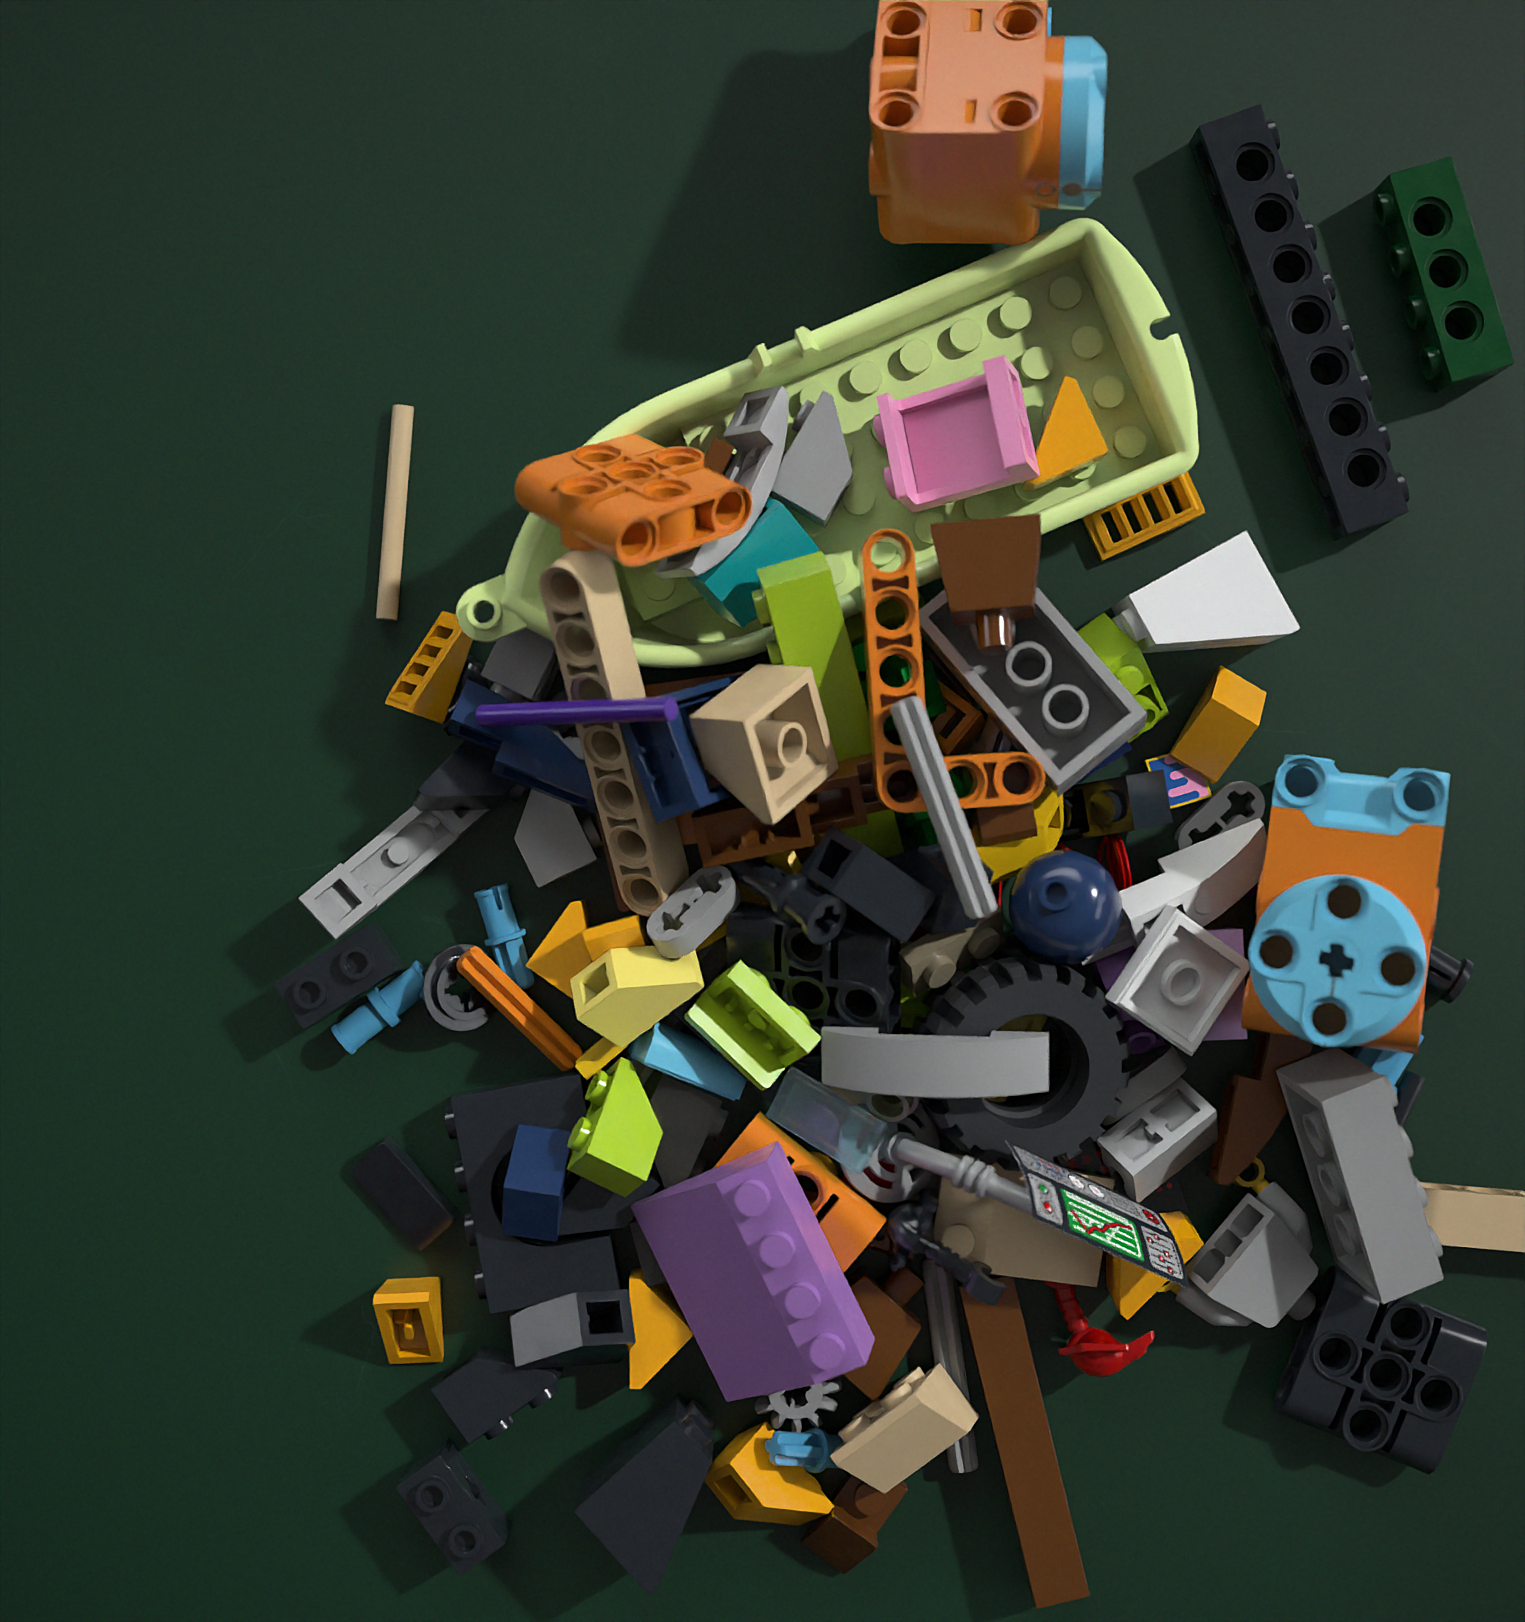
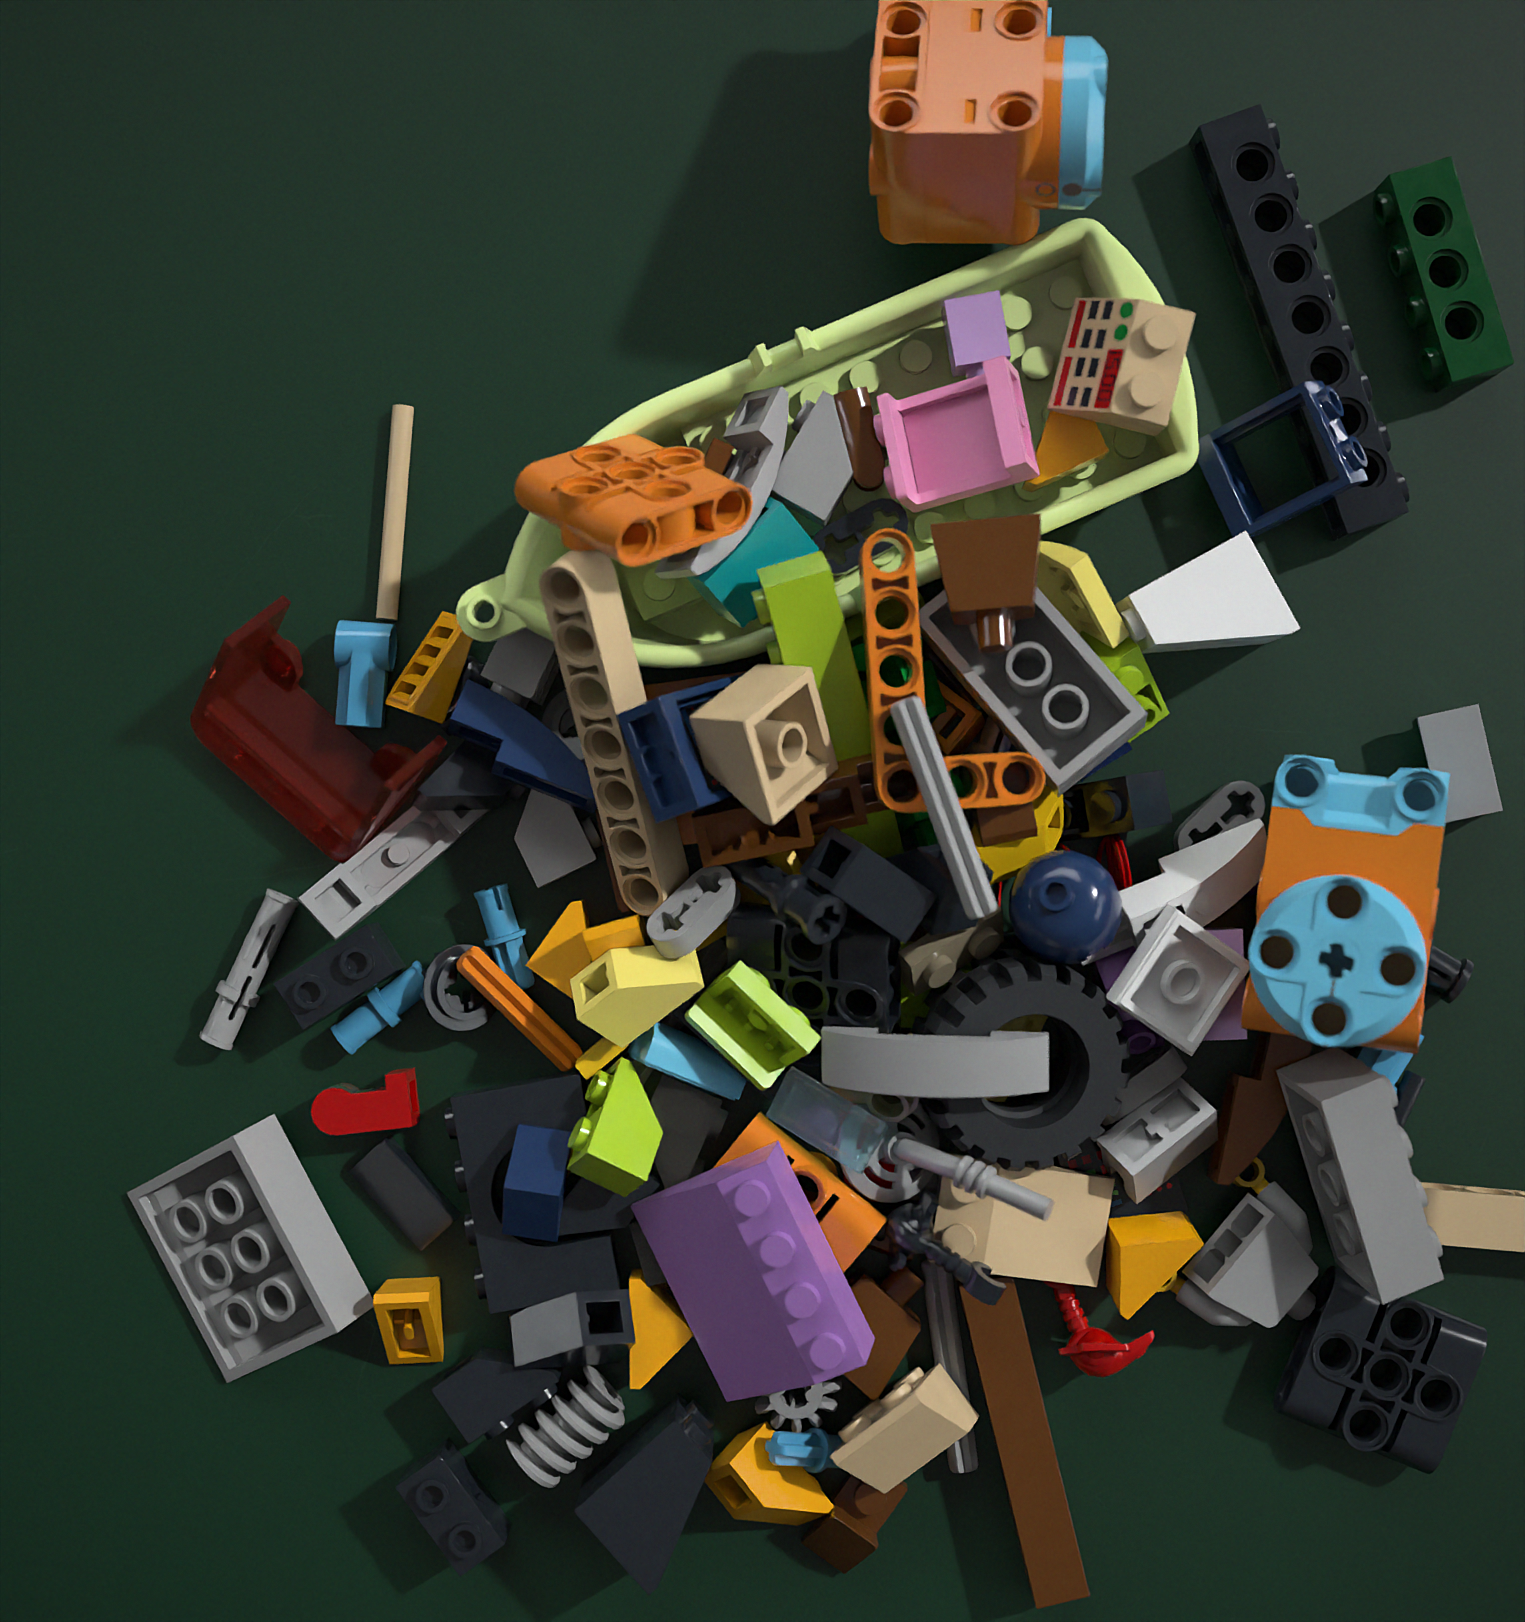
dark purple bar [476,697,678,727] -> none
sticker [1006,1140,1189,1288] -> none
light orange slope [1081,471,1205,562] -> none
tile [1142,753,1212,809] -> none
light orange slope [1168,665,1267,784] -> none
none -> light grey slope [127,1114,374,1383]
none -> clear red windscreen [190,595,447,863]
none -> light grey pin [199,889,299,1050]
none -> red leg [311,1068,421,1135]
none -> dark azure piece [334,620,397,729]
none -> light grey piece [506,1365,625,1488]
none -> black beam [813,498,909,577]
none -> reddish brown bar [833,387,885,492]
none -> lavender brick [941,290,1011,379]
none -> light yellow slope [1037,541,1130,649]
none -> tan slope [1047,298,1195,436]
none -> dark blue window [1197,381,1368,538]
none -> light grey hinge [1416,704,1503,823]

